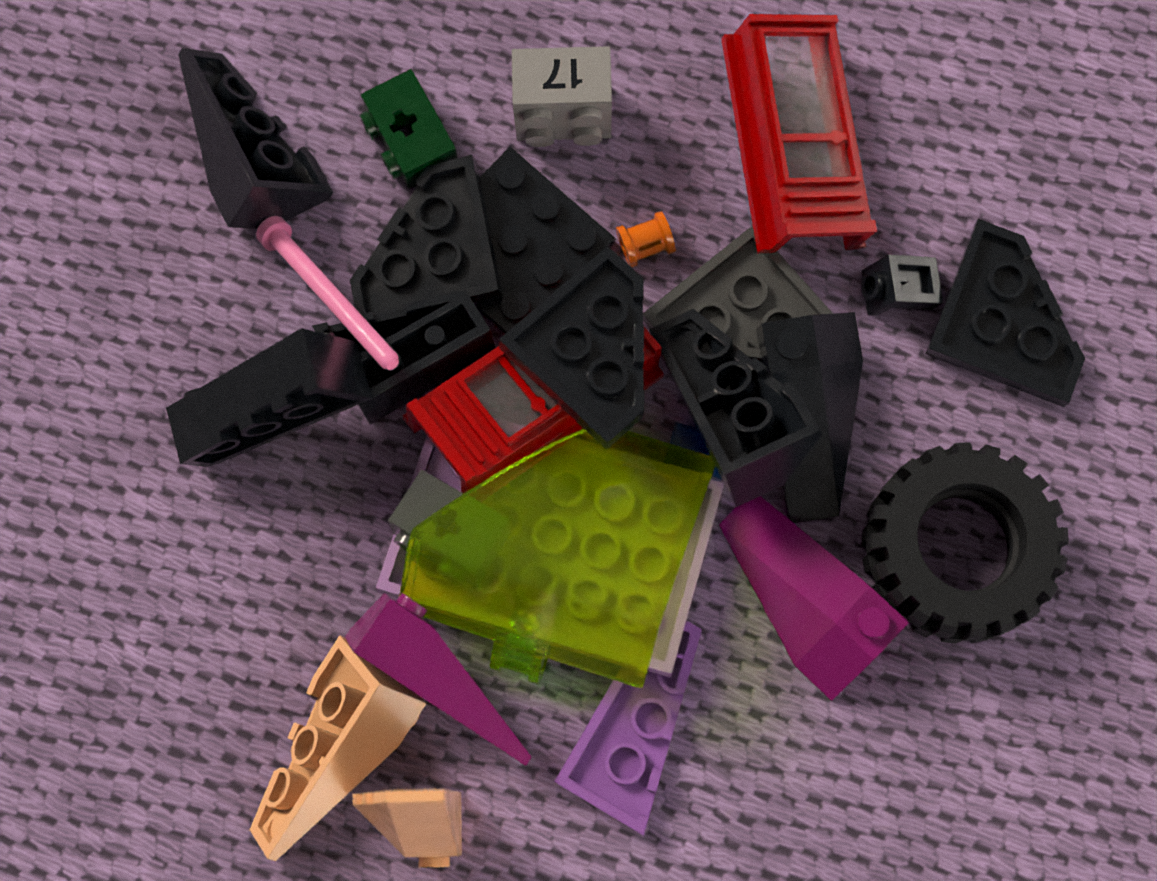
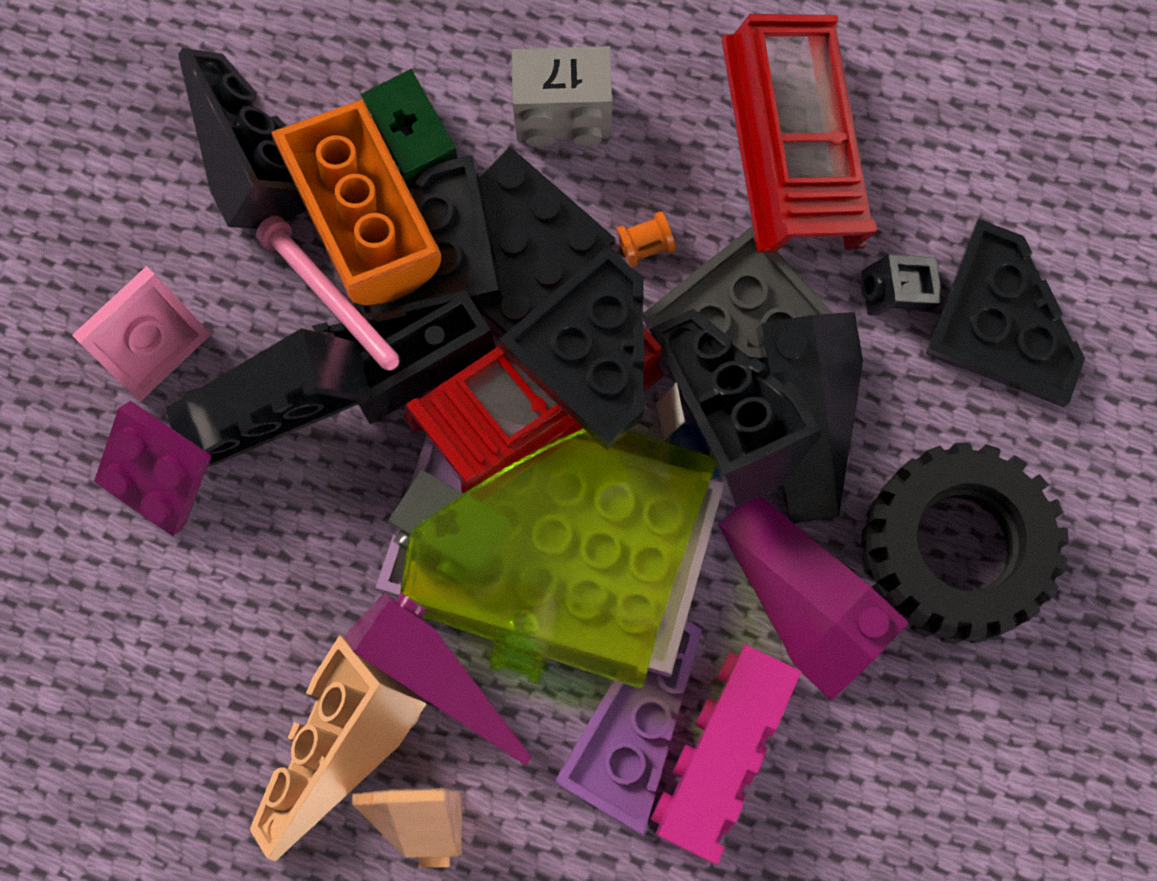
none -> bright pink tile [72,266,212,402]
none -> magenta plate [94,401,211,536]
none -> orange brick [272,99,441,306]
none -> dark pink wedge [650,644,802,865]
none -> sticker [656,383,685,441]

